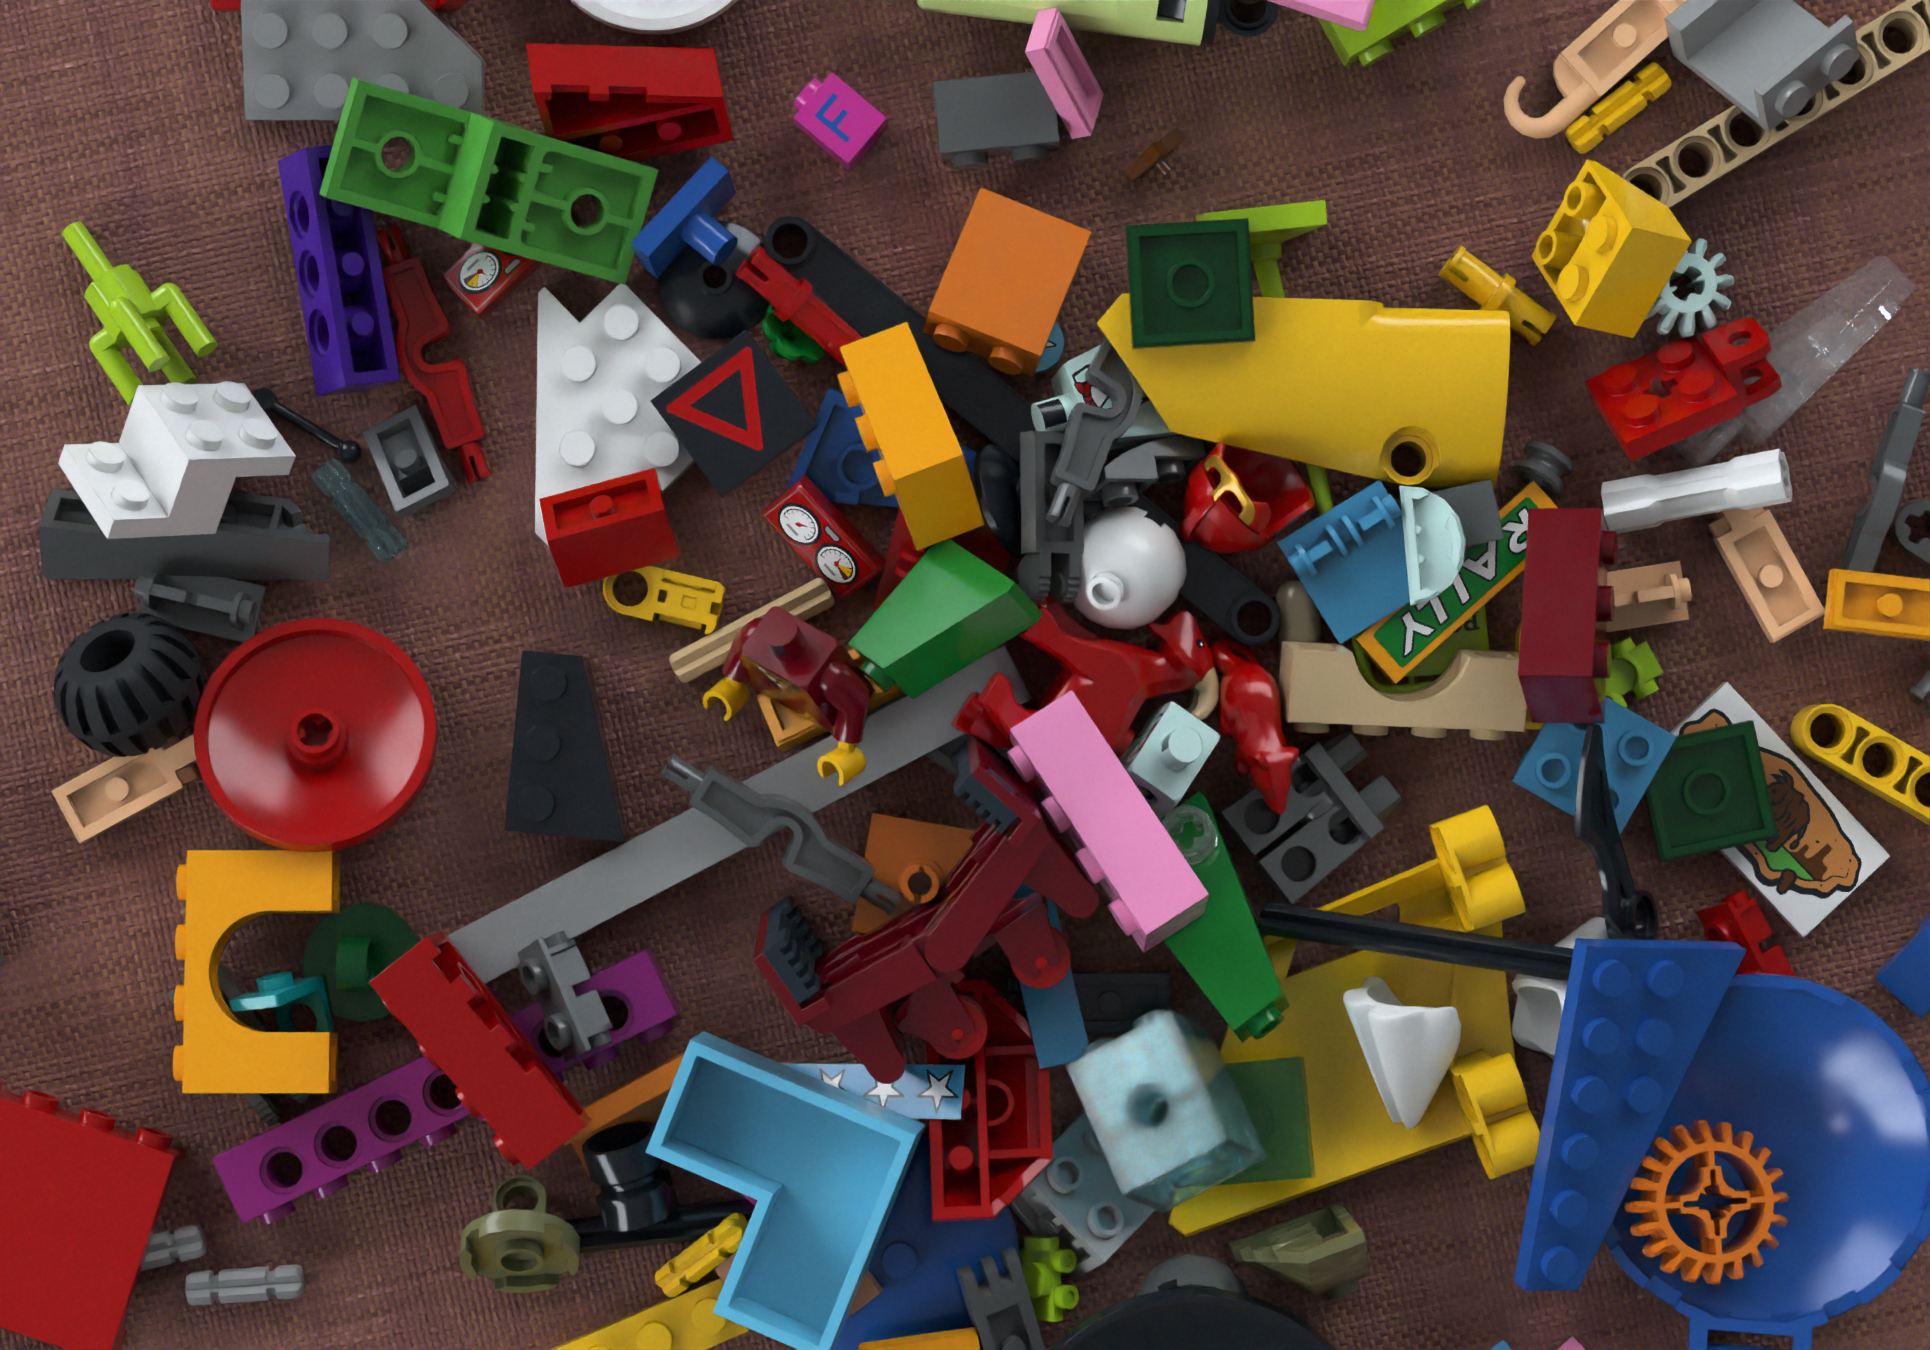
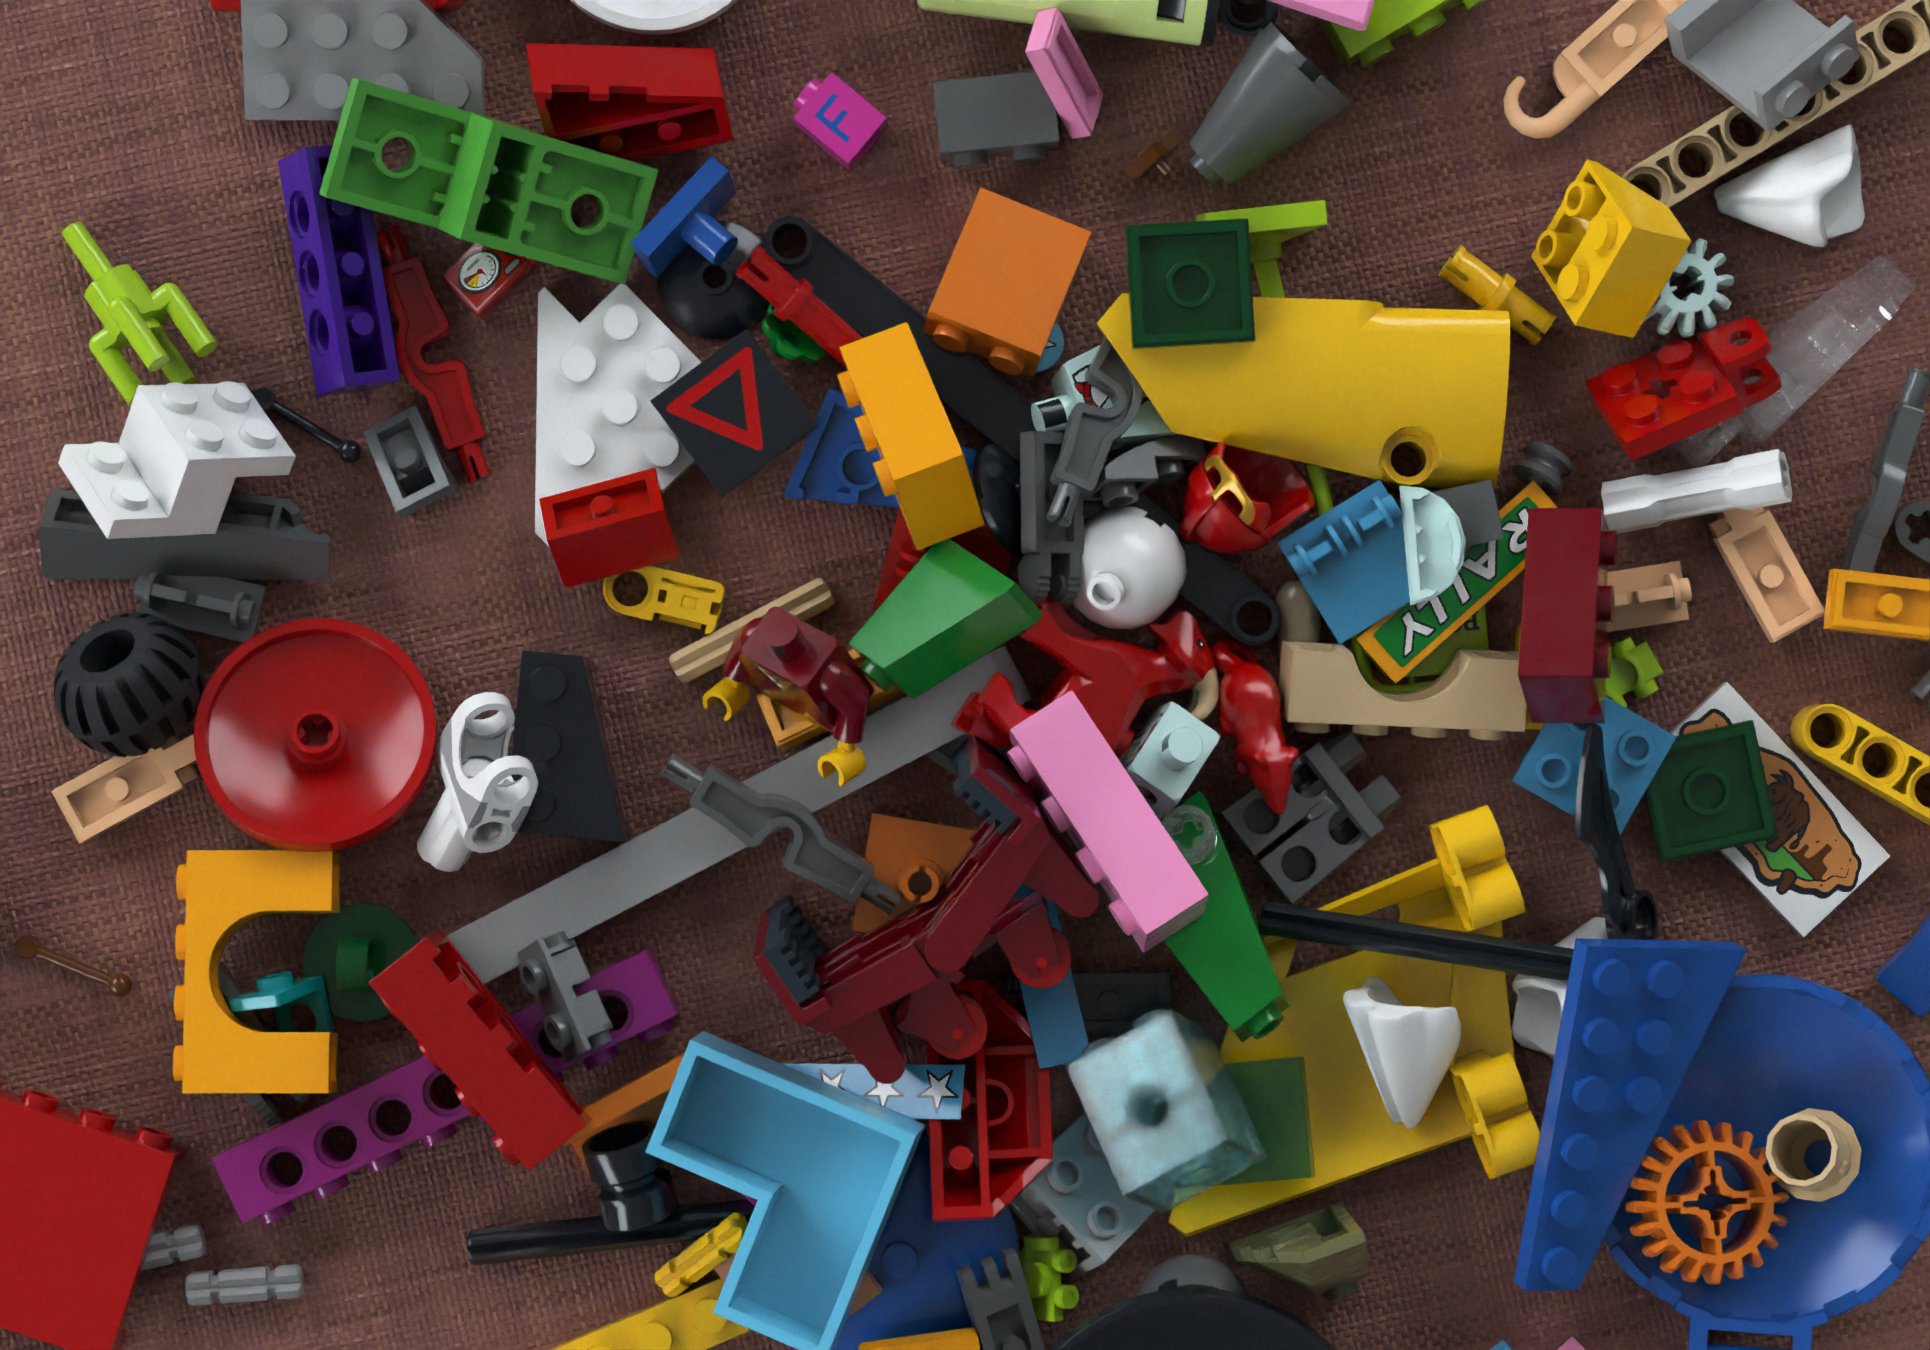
clear light blue axle [312,458,407,563] -> none
olive tile [459,1175,580,1293] -> none
slope [761,474,885,601] -> none
yellow axle [1564,62,1672,154] -> none
red hinge [1696,889,1797,977] -> none
none -> reddish brown hinge [15,935,132,997]
none -> white connector [417,692,538,872]
none -> dark grey cone [1189,21,1353,185]
none -> white hat [1714,125,1865,247]
none -> tan piece [1765,1108,1862,1202]

